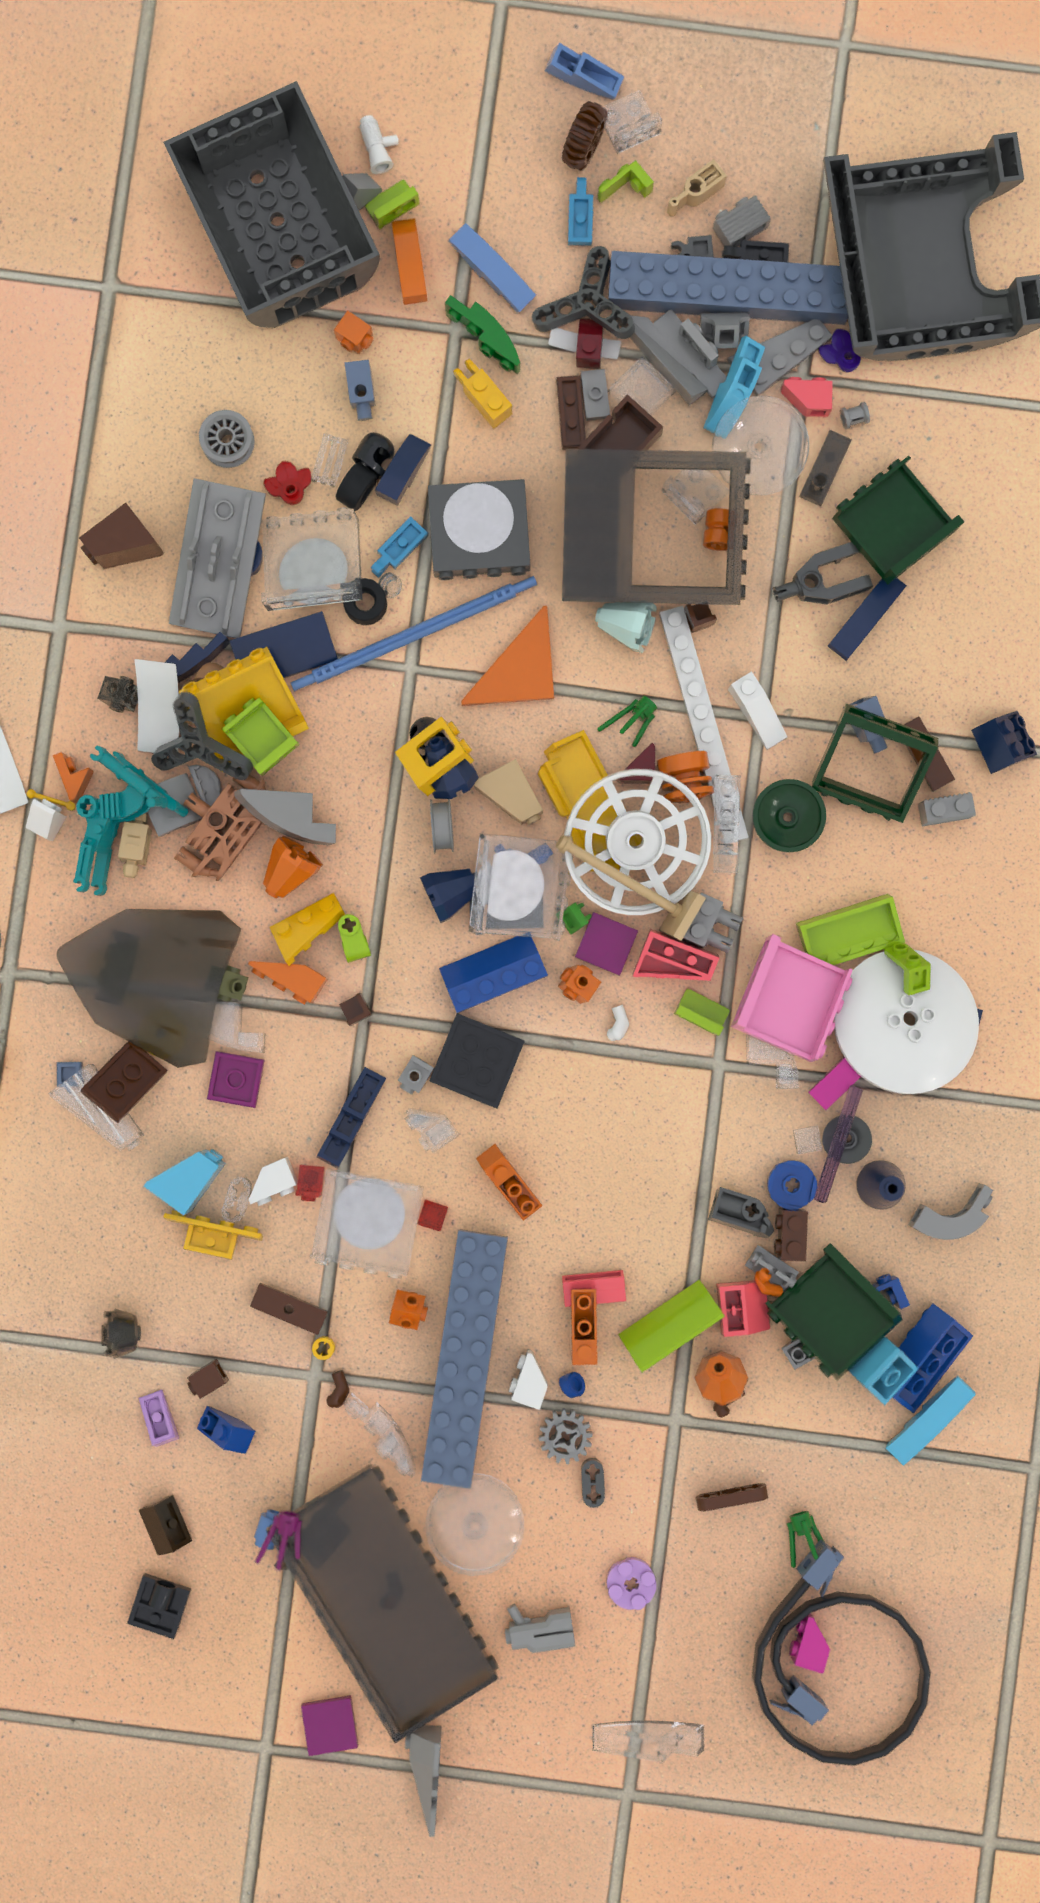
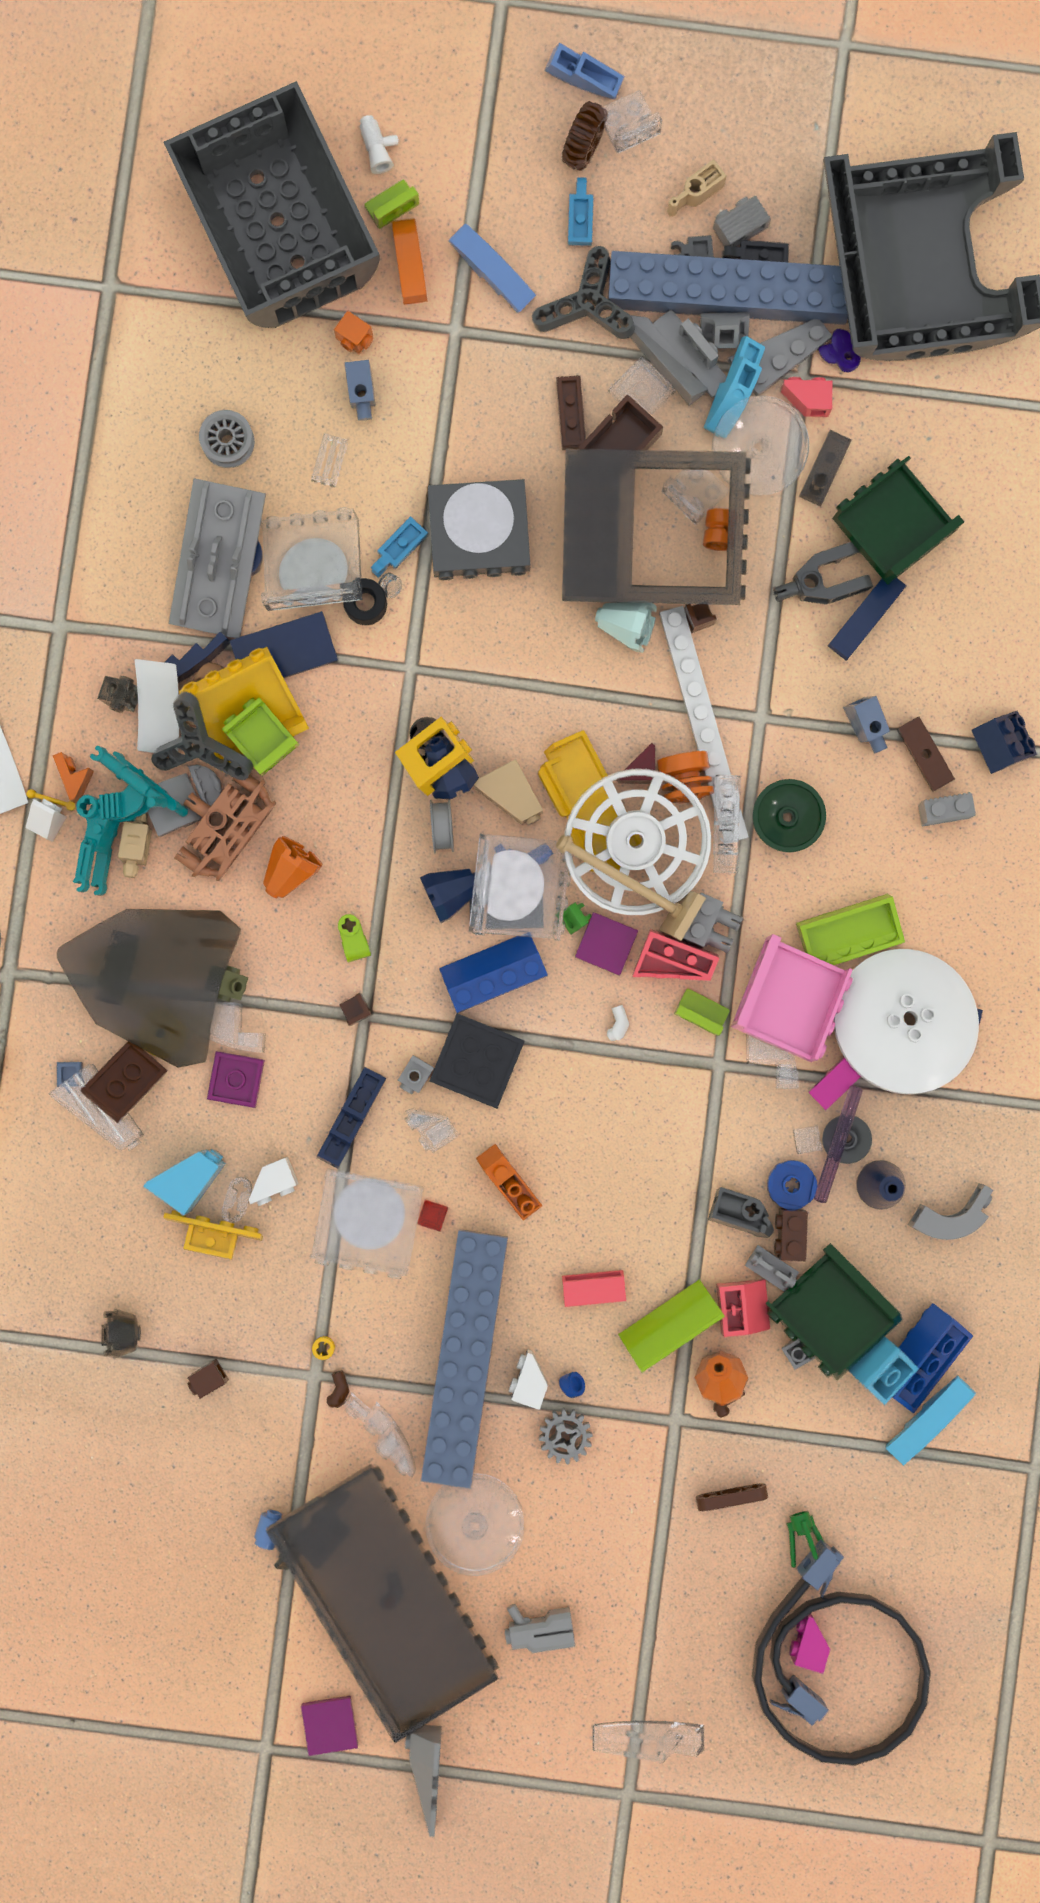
reddish brown slope [79,503,164,569] -> none
black plate [127,1573,191,1639] -> none
lavender slope [139,1390,179,1447] -> none
dark brown panel [139,1495,192,1555] -> none
blue slope [197,1406,256,1454] -> none
light grey slope [234,789,336,846] -> none
orange slope [248,961,328,1005] -> none
reddish brown tile [250,1283,328,1335] -> none
magenta plant [255,1511,302,1571] -> none
red plate [264,461,312,505] -> none
yellow wing [269,893,345,966] -> none
medium blue axle [291,576,537,691] -> none
clear red bracket [295,1164,325,1201] -> none
black tyre [336,462,378,511] -> none
light grey slope [342,173,382,210] -> none
black helmet [352,432,394,479] -> none
dark blue slope [375,434,431,506] -> none
orange brick [389,1289,428,1330] -> none
green slope [445,295,520,374] -> none
yellow hinge [453,358,512,429] -> none
orange tile [461,606,554,706] -> none
white sticker [548,328,621,359] -> none
orange brick [558,965,601,1004] -> none
orange slope [571,1289,597,1365] -> none
dark red slope [576,318,603,369] -> none
light grey plate [581,369,610,421] -> none
dark grey beam [581,1458,605,1508] -> none
green plant [597,695,657,747] -> none
lime bracket [598,160,654,203] -> none
lavender plate [606,1557,656,1610] -> none
white slope [728,671,788,750] -> none
orange arm [754,1268,783,1297] -> none
dark green window [812,704,939,823] -> none
light grey bush [840,402,870,430] -> none
blue bracket [872,1274,910,1309] -> none
lime bracket [884,943,931,995] -> none

